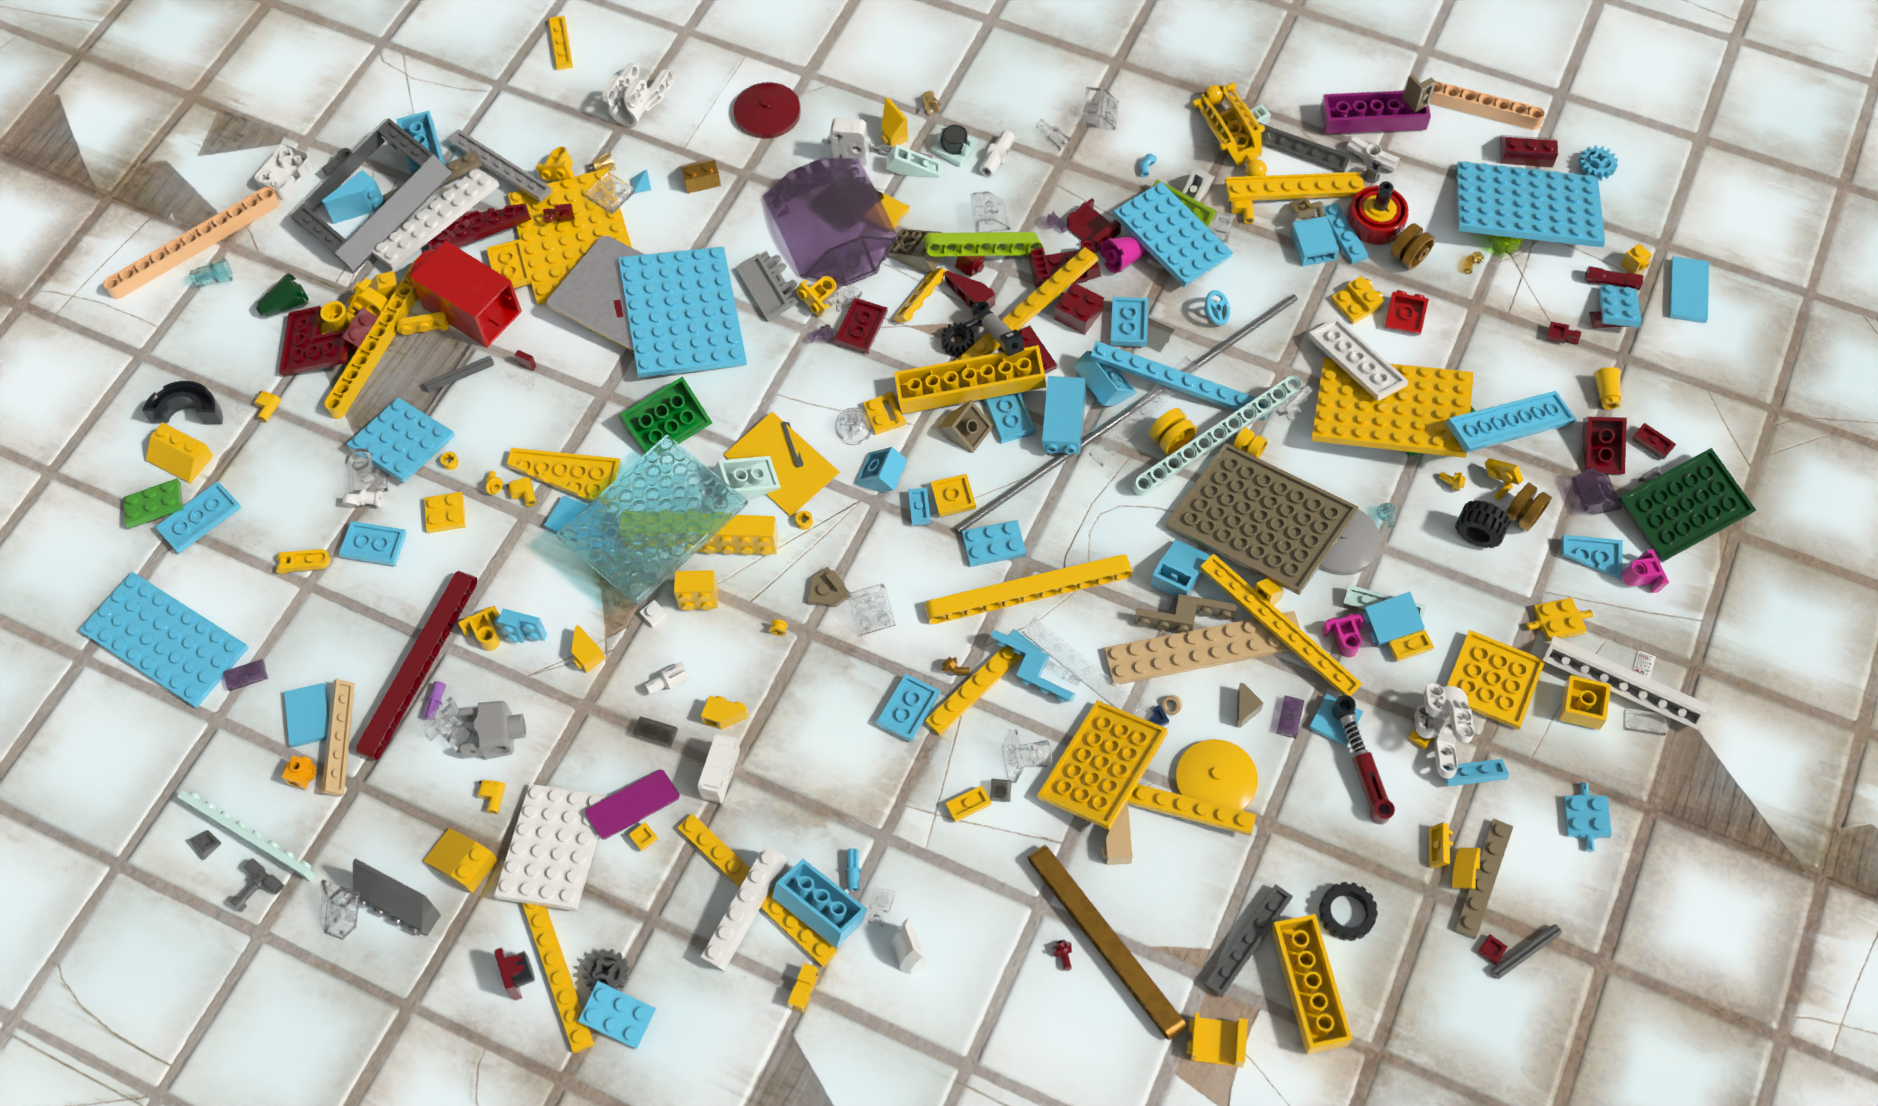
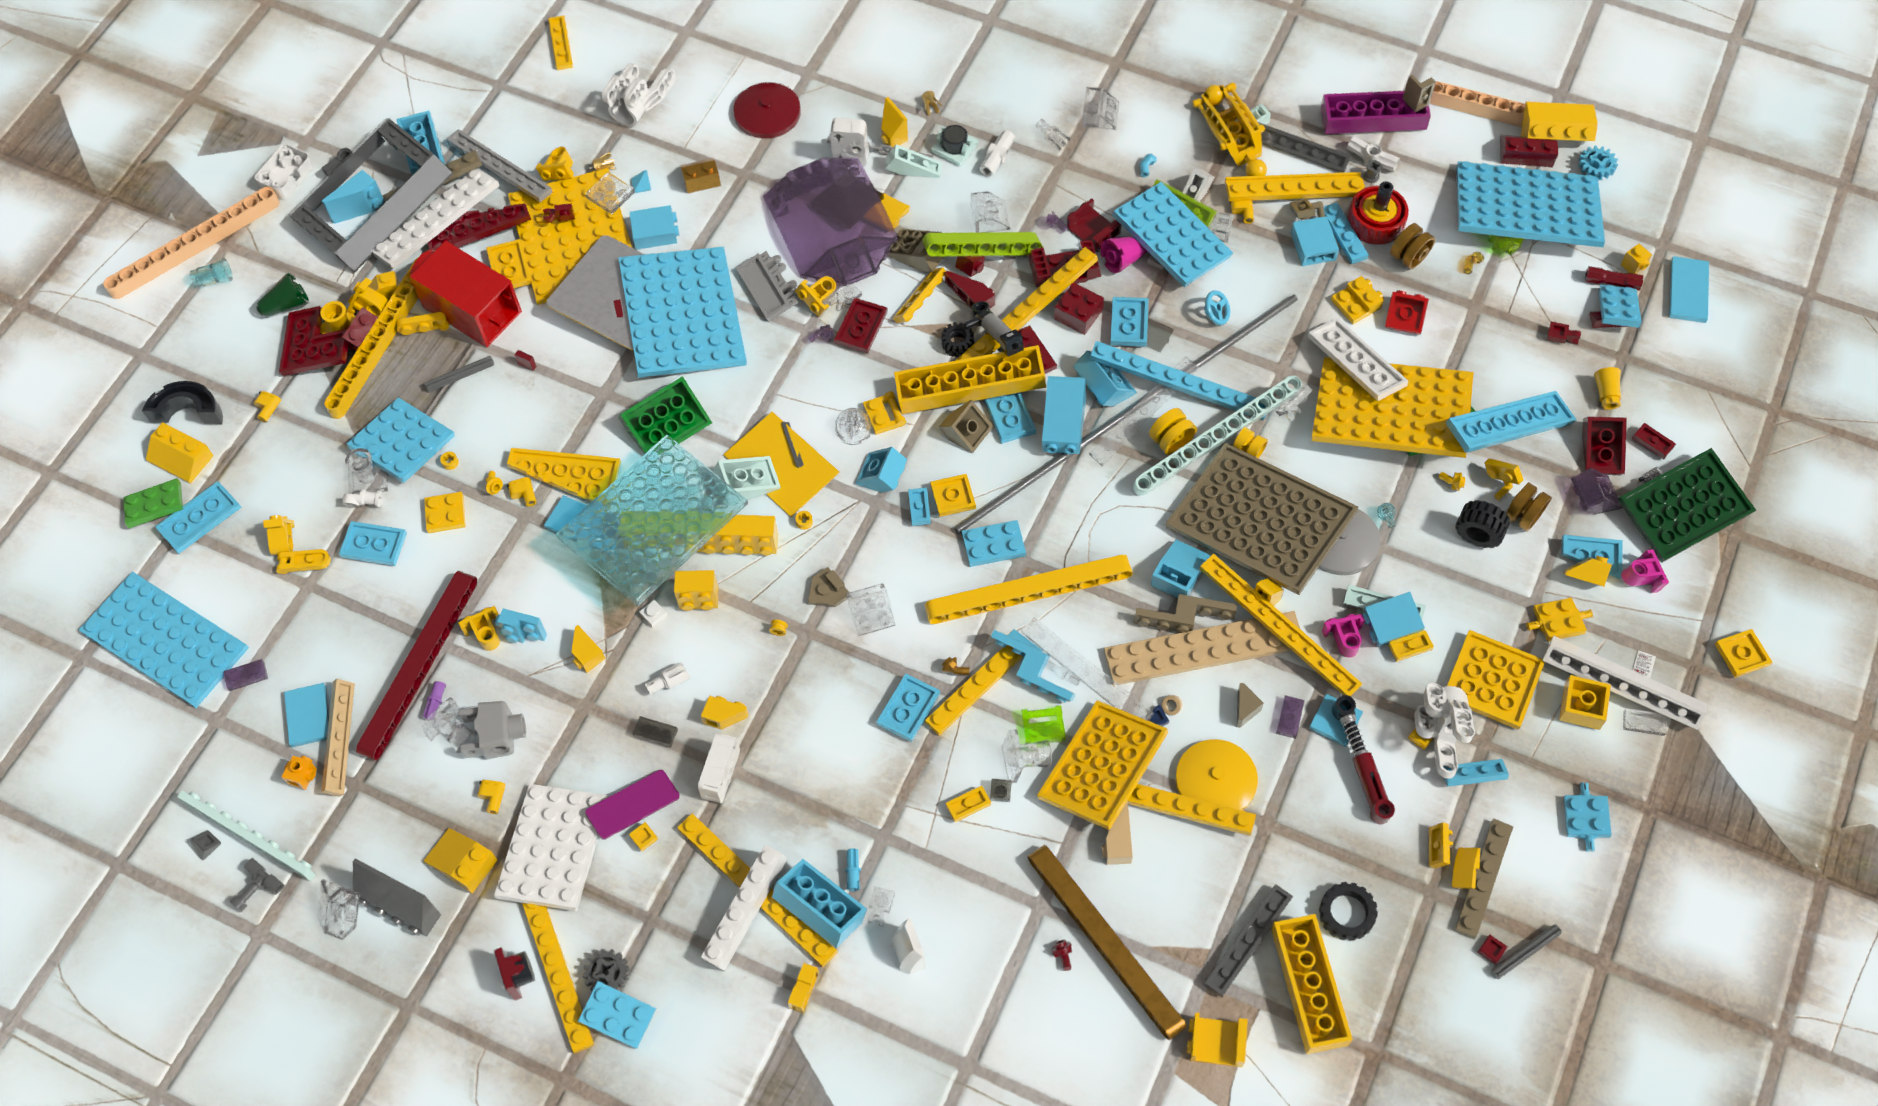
none -> yellow pin [263,515,295,555]
none -> medium azure brick [630,205,680,250]
none -> clear neon green plate [1021,705,1066,745]
none -> yellow slope [1521,101,1598,141]
none -> yellow slope [1564,555,1612,587]
none -> yellow plate [1715,629,1773,678]

